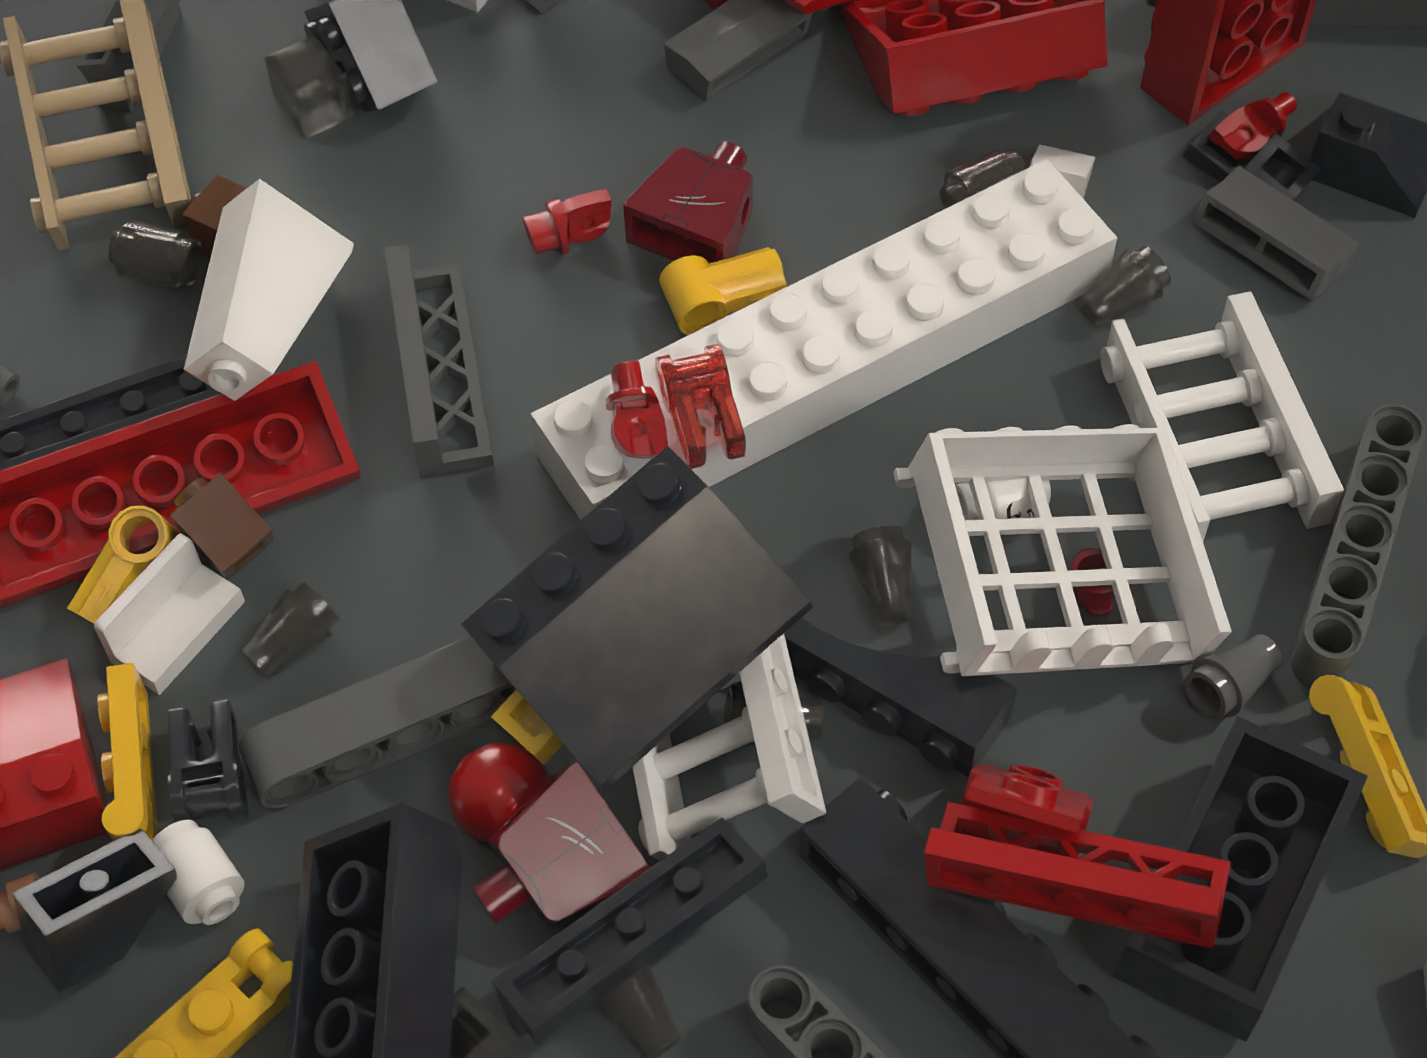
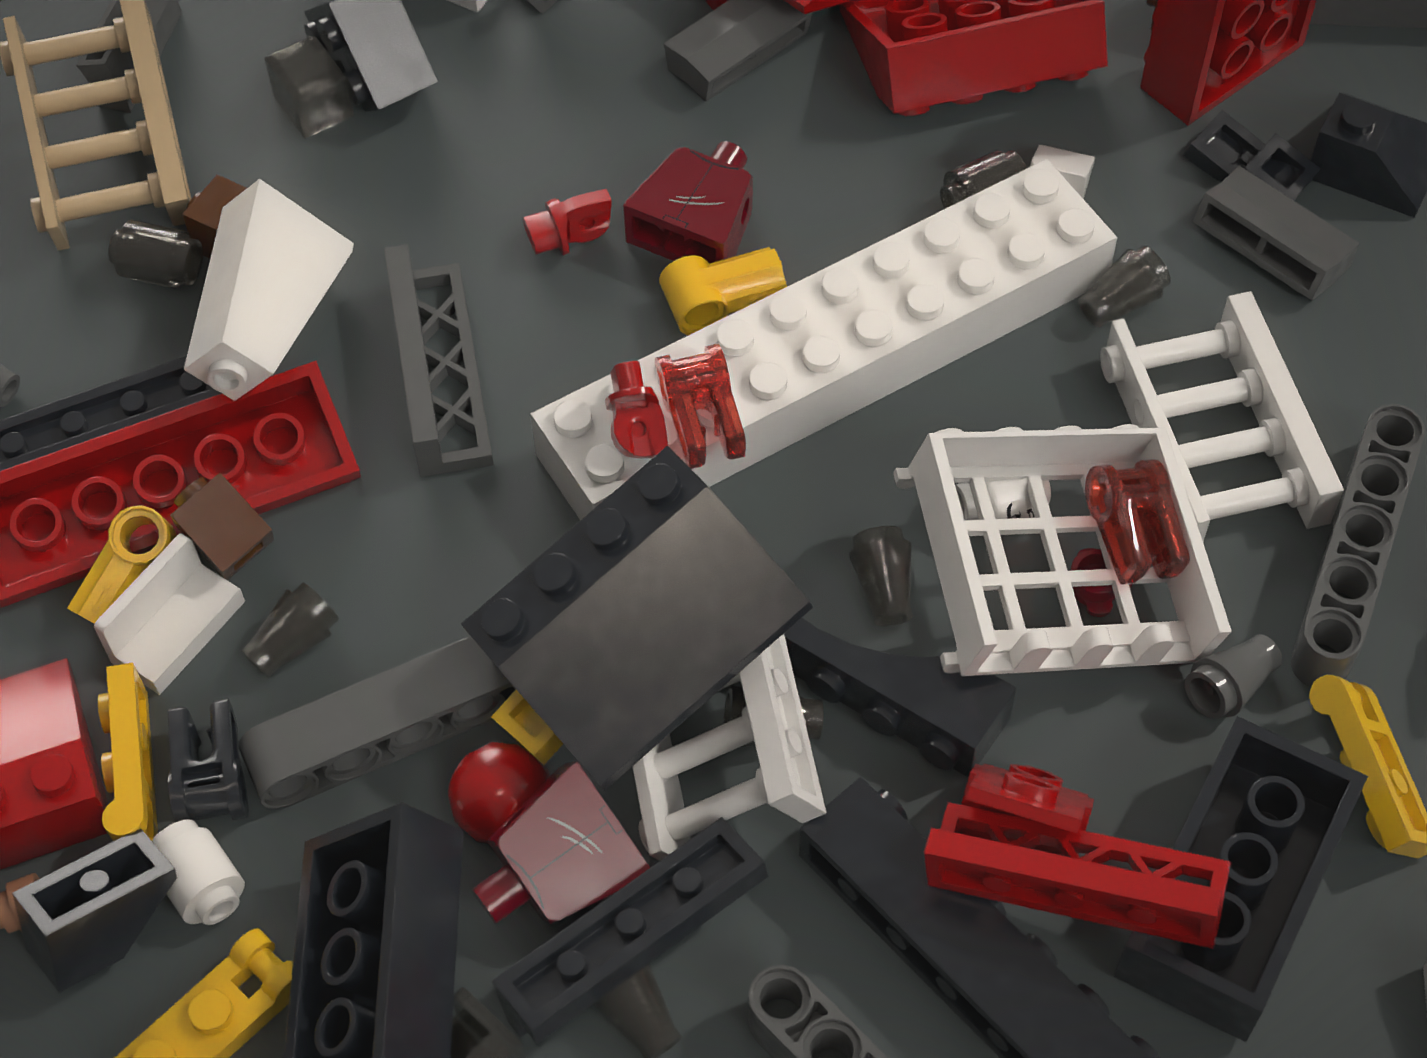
red piece [1208,92,1297,160] -> none
none -> clear red piece [1085,459,1190,585]

